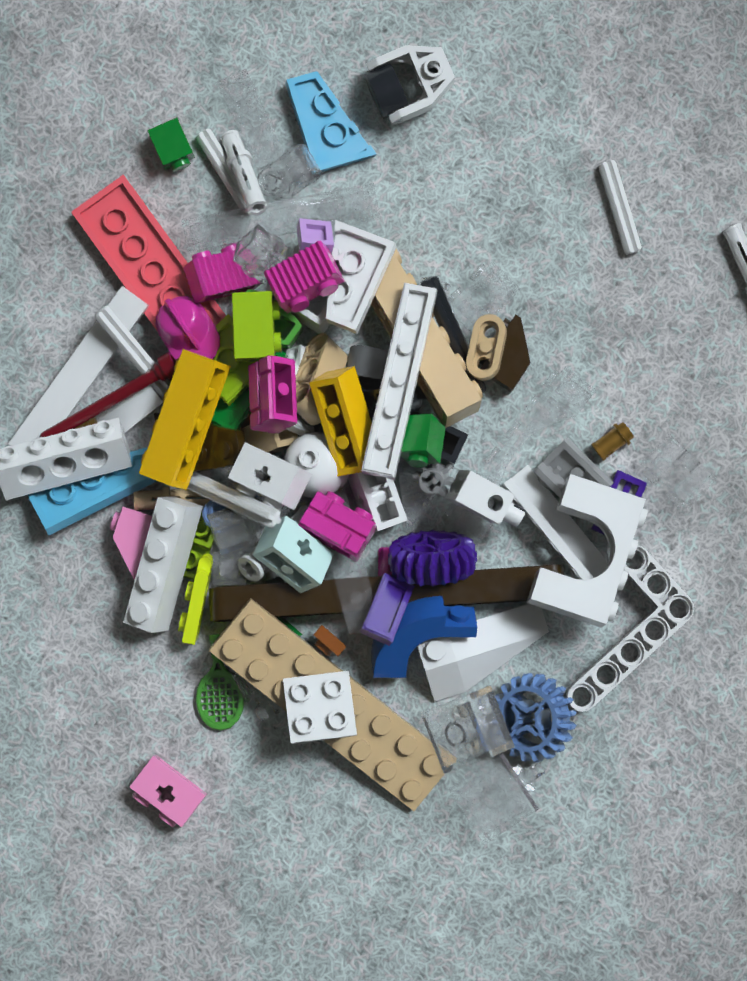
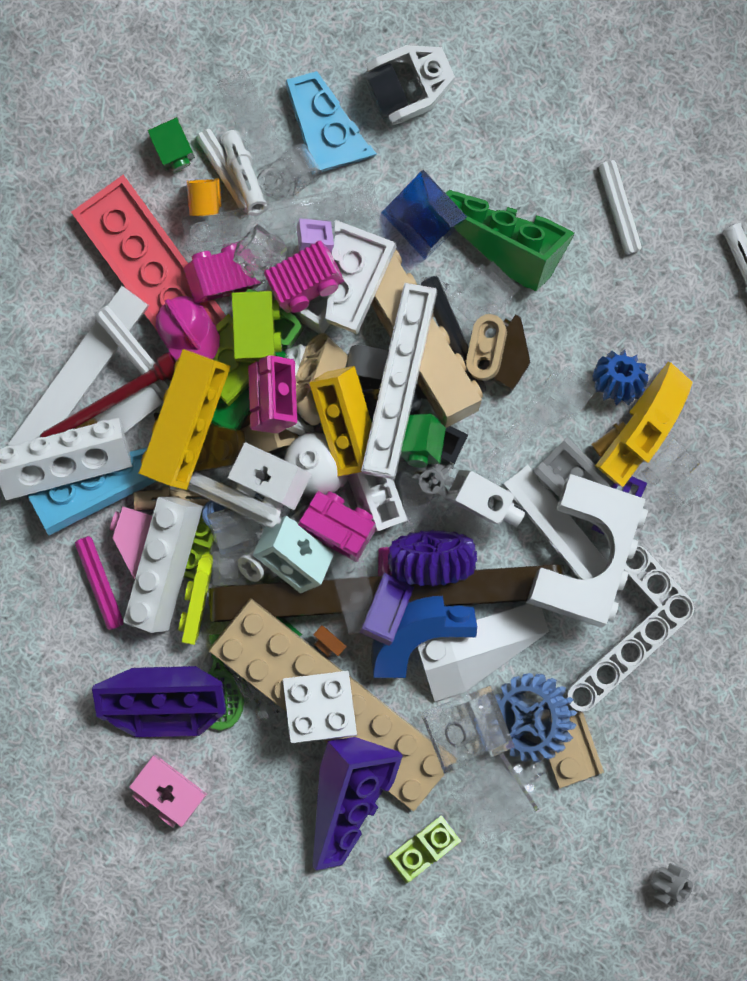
none -> dark pink axle [75,536,124,630]
none -> dark purple wedge [92,666,226,737]
none -> light orange piece [187,178,222,216]
none -> dark purple wedge [313,737,403,870]
none -> clear blue slope [381,169,467,260]
none -> lime slope [386,815,461,884]
none -> green wedge [432,190,575,291]
none -> tan plate [542,711,604,788]
none -> blue gear [592,349,649,406]
none -> yellow slope [595,362,693,487]
none -> light grey gear [651,863,693,907]

